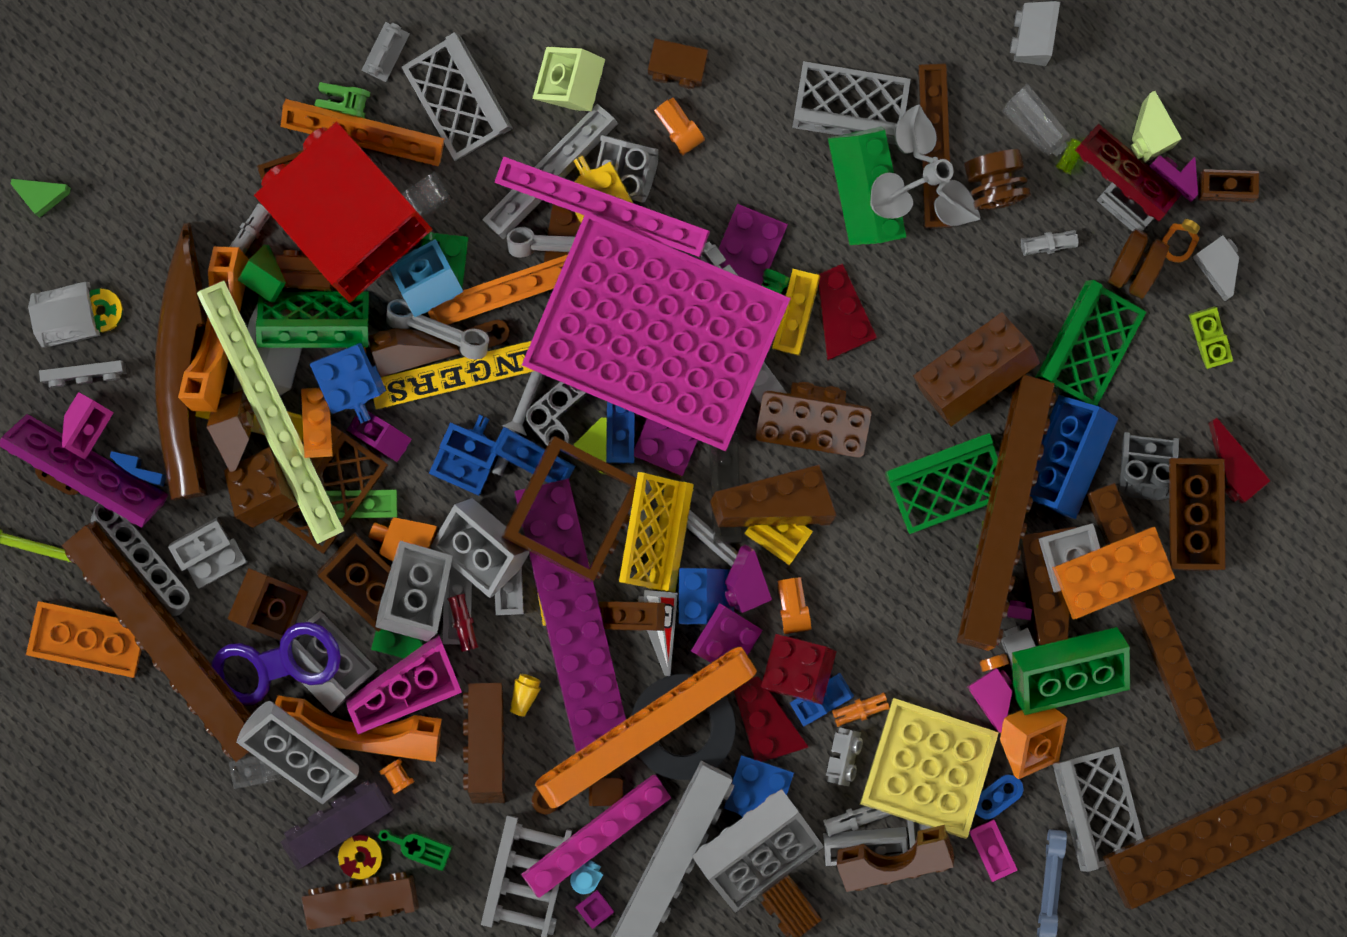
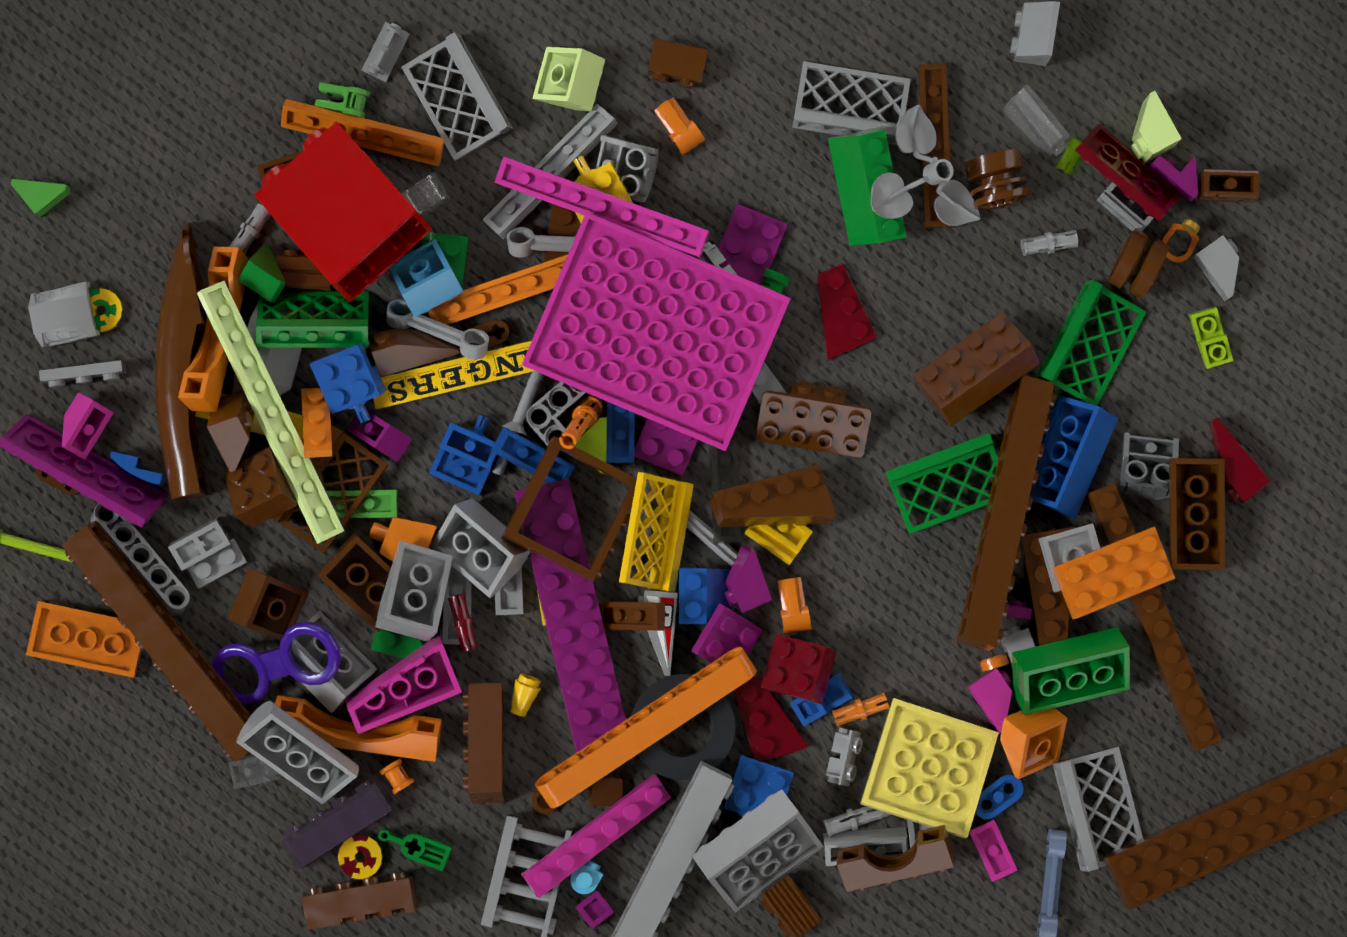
yellow plate [772,269,820,356] -> none
none -> orange pin [559,395,604,449]

